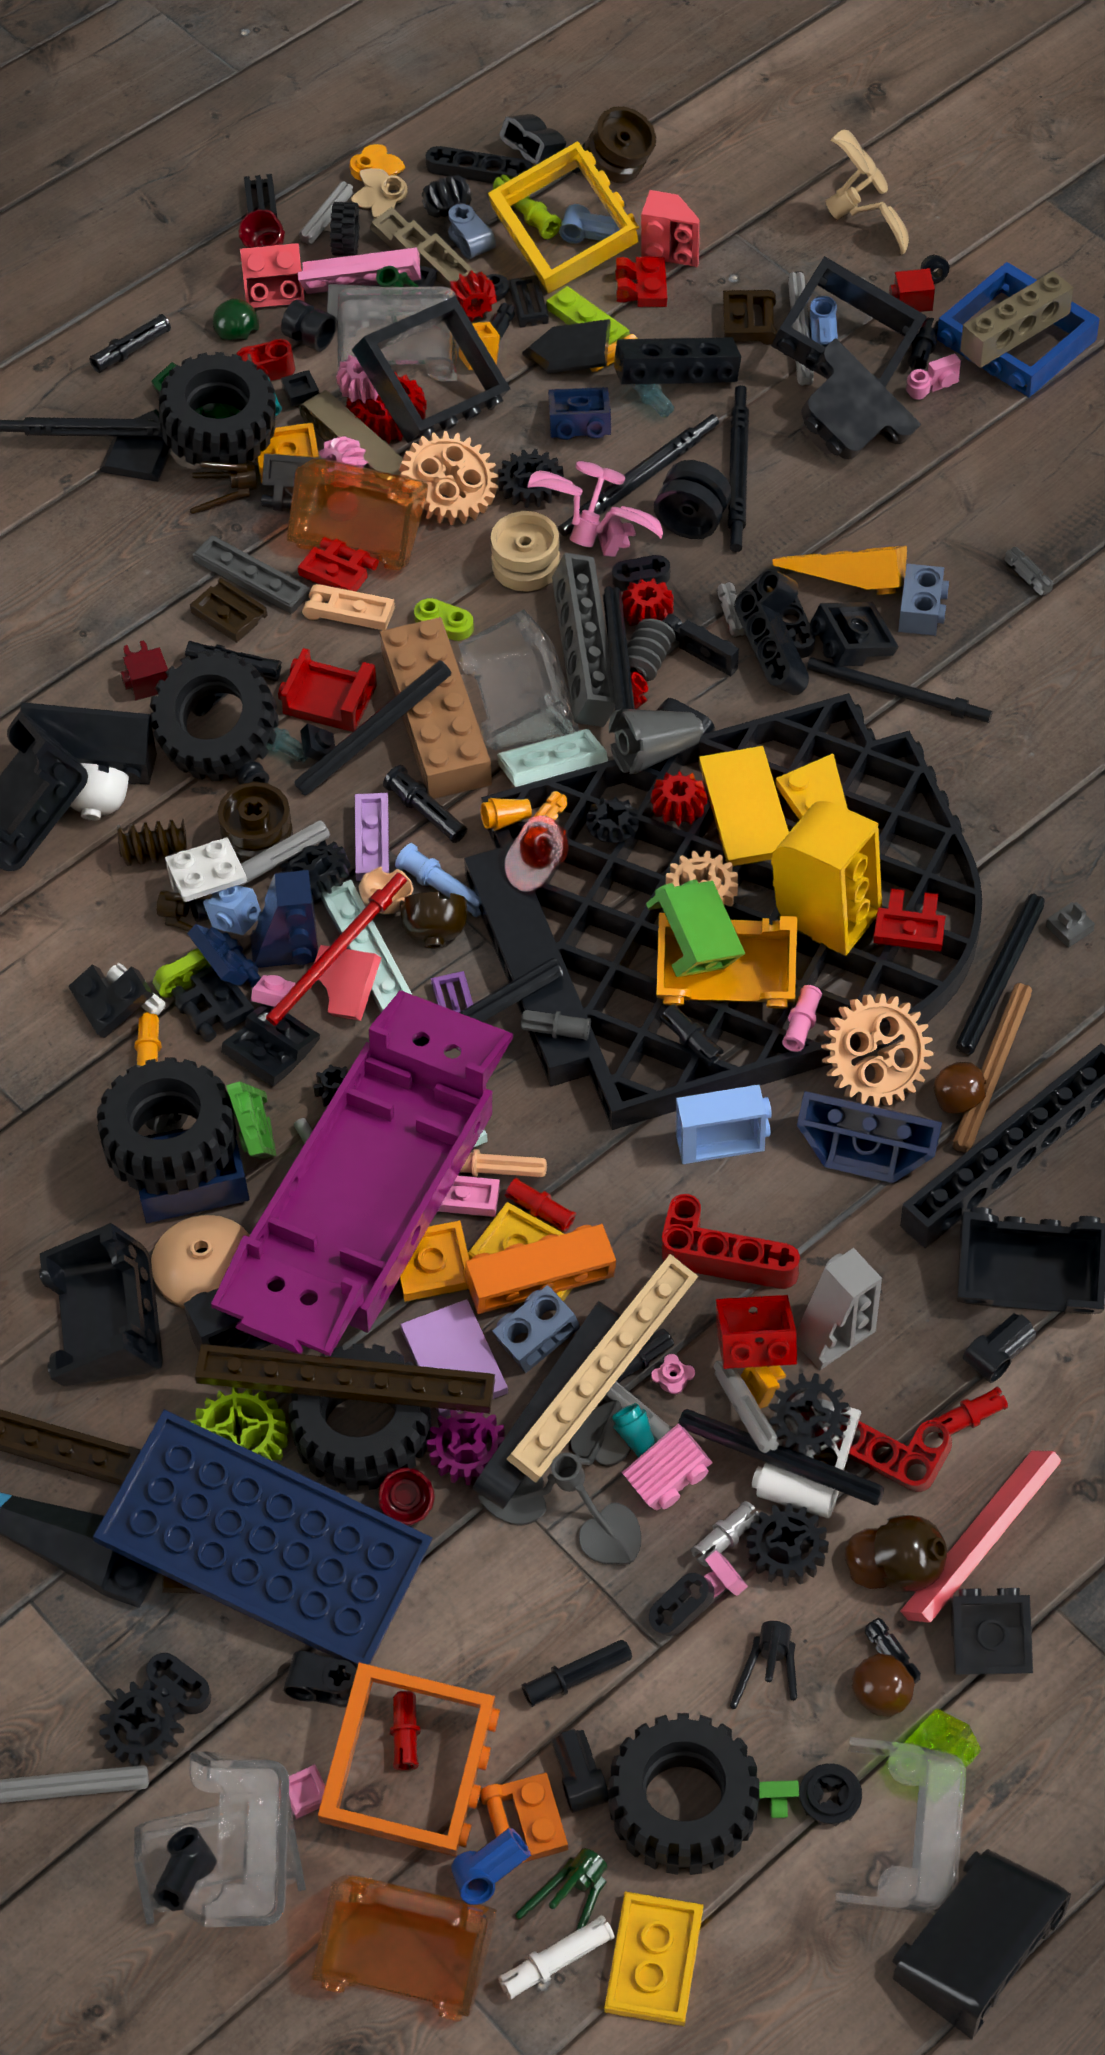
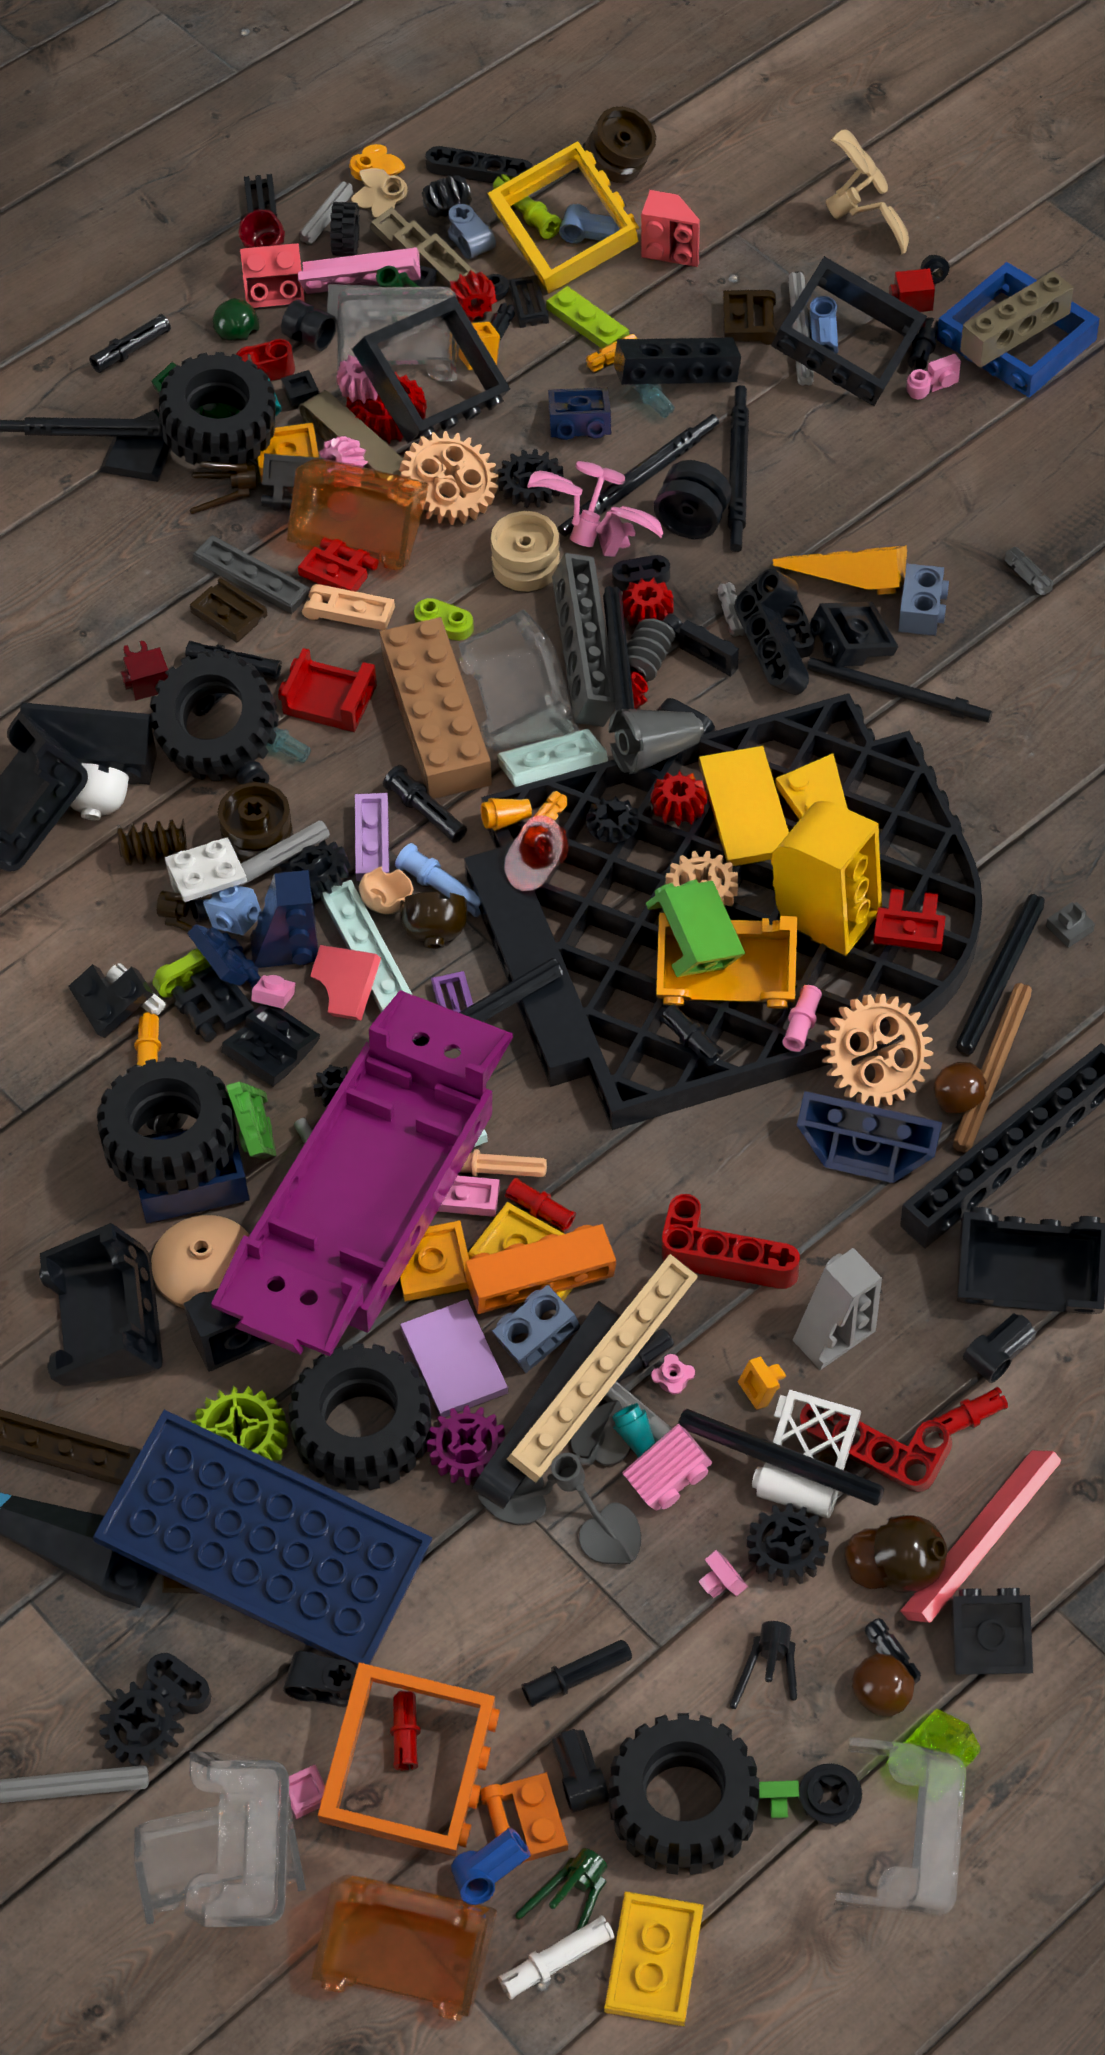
black piece [152,1827,217,1911] -> none
dark brown plate [195,1344,495,1414] -> none
red bar [266,872,407,1026] -> none
black axle [294,660,452,796] -> none
black plate [300,723,335,761] -> none
dark red hair [378,1468,435,1525] -> none
black brick [499,114,567,164] -> none
dark grey axle [521,1010,591,1041] -> none
black tile [522,319,611,374] -> none
red plate [615,257,668,307] -> none
black beam [649,1573,715,1636] -> none
light blue window [676,1085,772,1164] -> none
light grey pin [691,1501,759,1567] -> none
light grey axle [713,1361,778,1453] -> none
red window [716,1295,797,1369] -> none
black gear [769,1373,851,1456] -> none
black brick [801,338,921,459] -> none
black windscreen [892,1849,1071,2039] -> none

